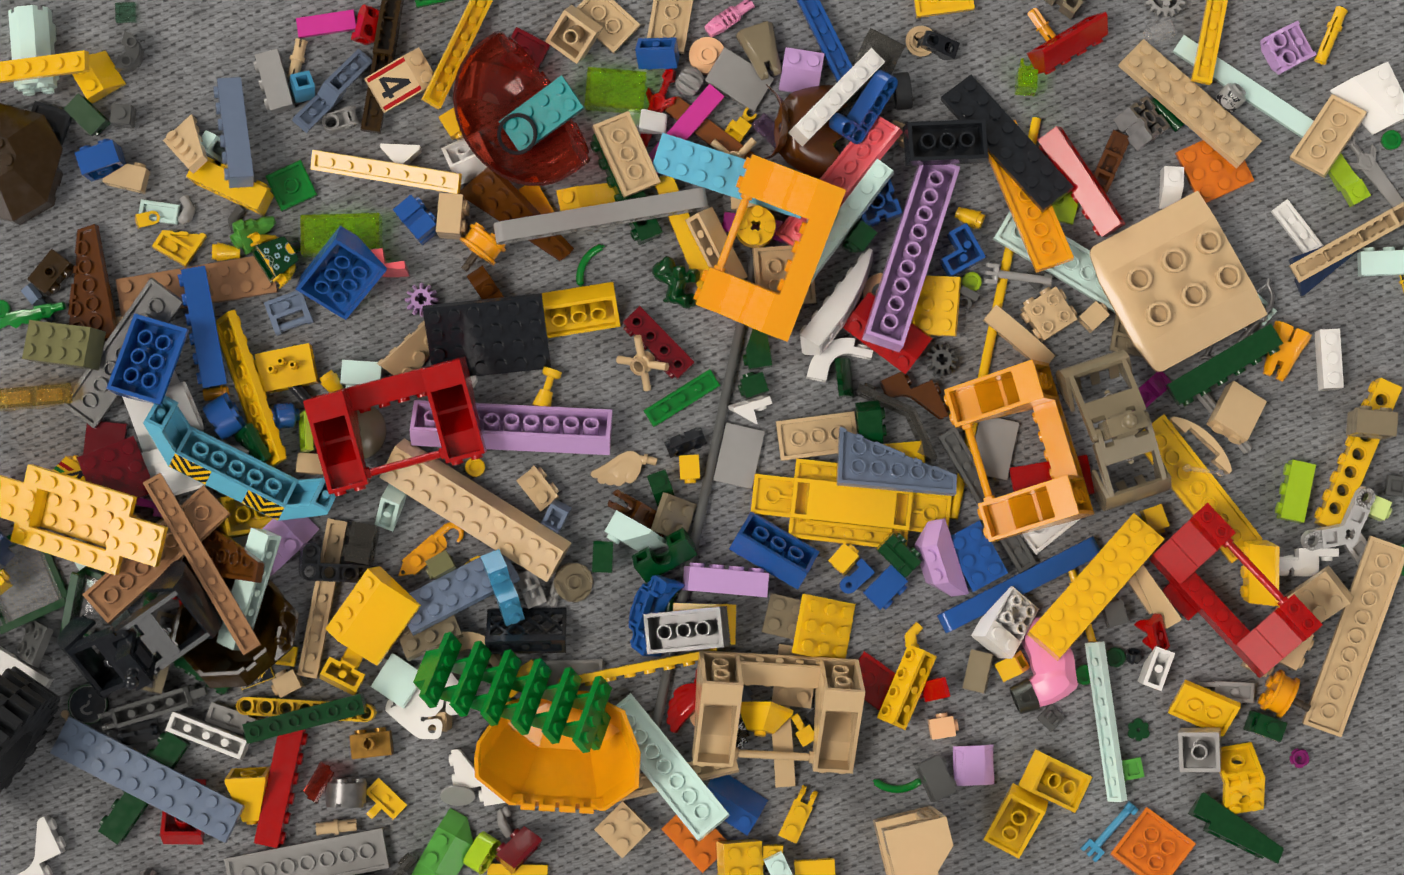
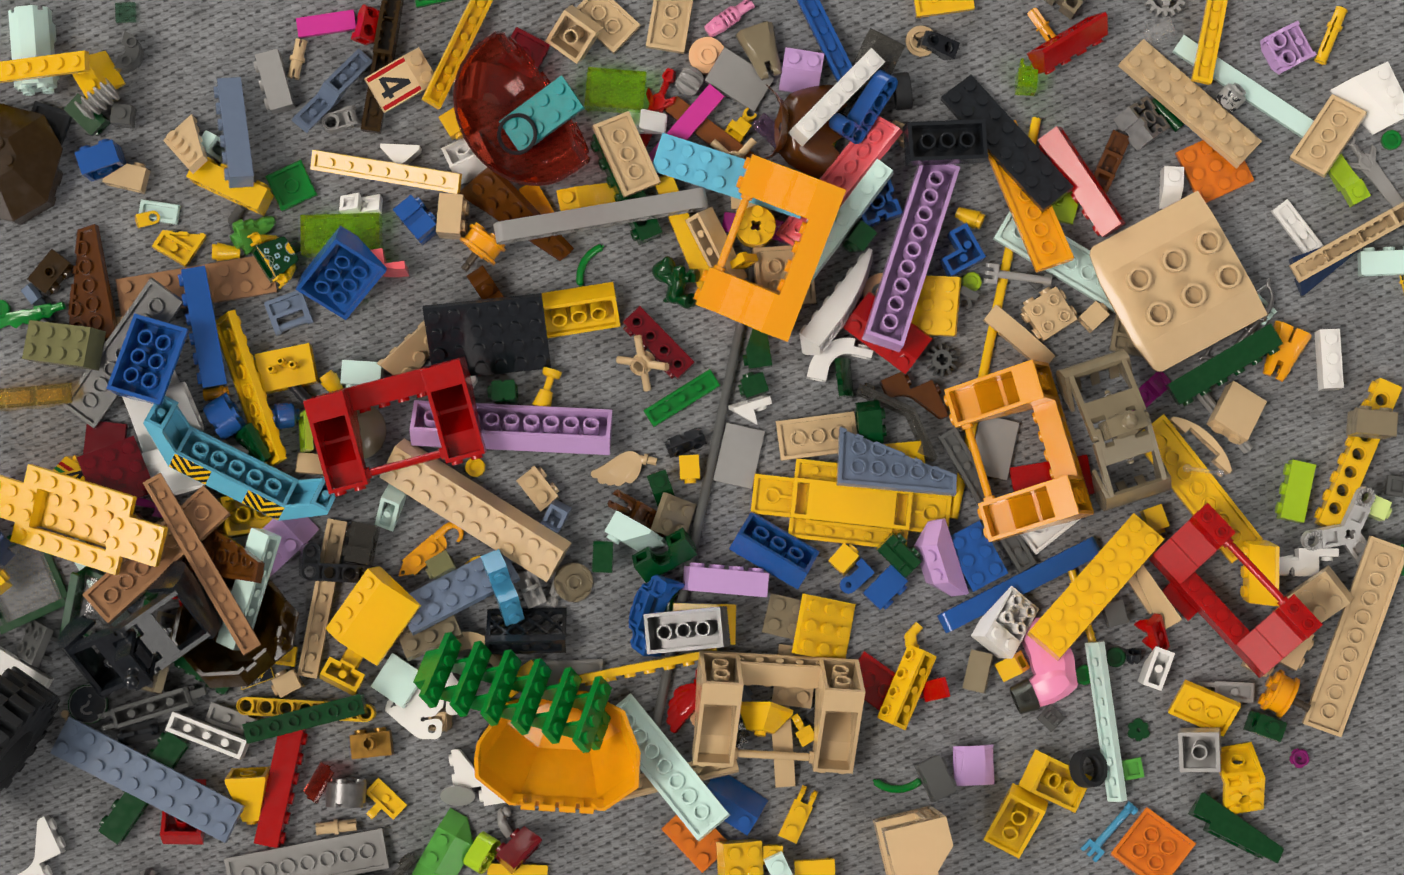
light grey arm [178,195,195,225] -> none
dark azure brick [290,70,315,103] -> none
lavender gear [405,283,439,317] -> none
tan brick [594,801,651,858] -> none
blue brick [635,37,680,70] -> none
light nougat brick [928,712,959,740] -> none
none -> light grey piece [74,78,120,120]
none -> white slope [339,193,383,216]
none -> dark green brick [488,380,518,404]
none -> yellow plate [730,252,758,269]
none -> black tyre [1069,749,1108,788]

